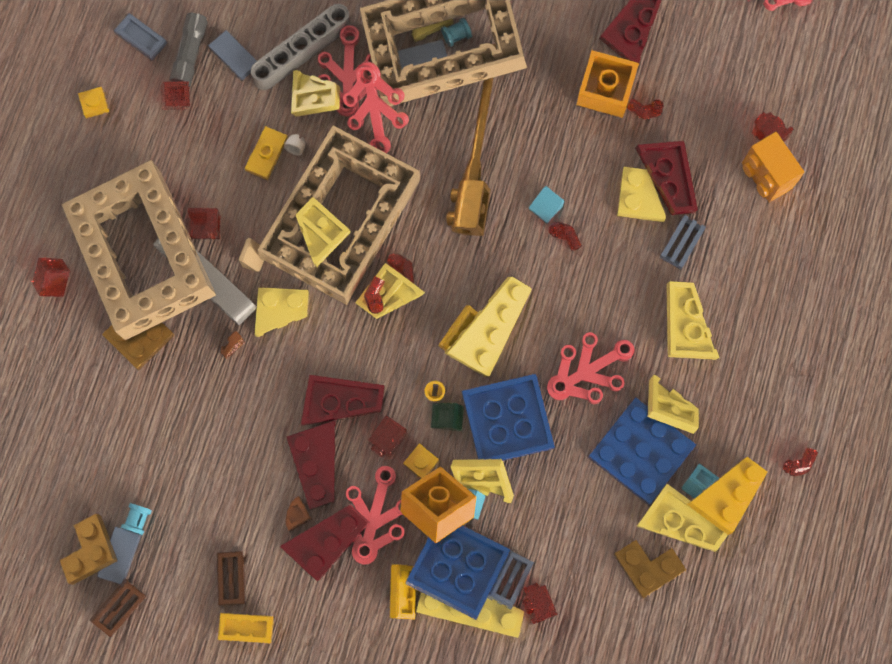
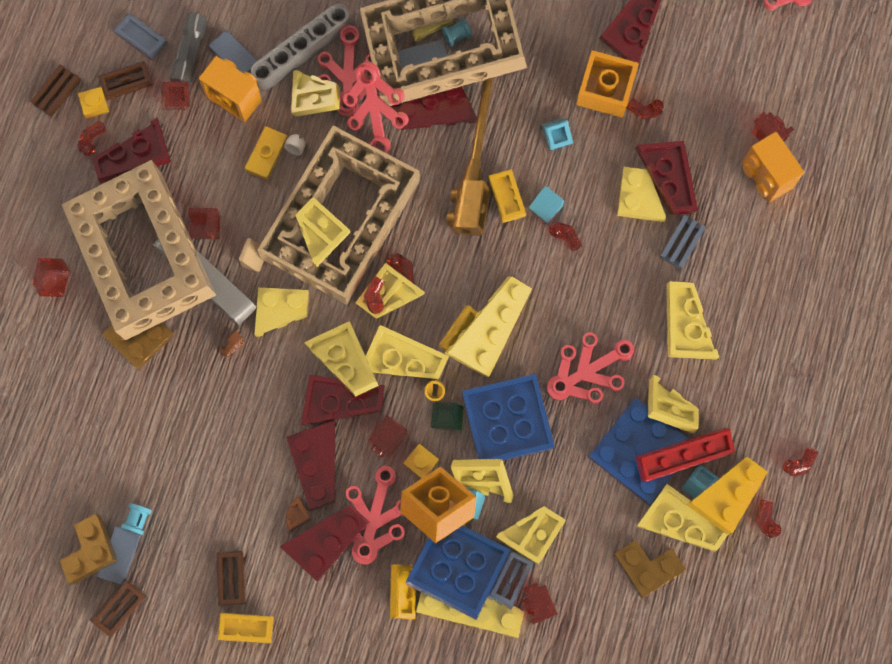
none -> reddish brown tile [30,64,81,117]
none -> clear red arm [77,121,106,156]
none -> dark red wing [92,117,171,184]
none -> reddish brown tile [98,61,153,100]
none -> light orange brick [199,56,262,123]
none -> light yellow wing [304,321,379,396]
none -> light yellow wing [366,325,449,380]
none -> dark red wing [391,86,477,130]
none -> yellow plate [488,169,526,223]
none -> light yellow wing [496,506,566,565]
none -> medium azure slope [541,118,573,150]
none -> red tile [635,427,735,482]
none -> clear red arm [756,500,781,538]

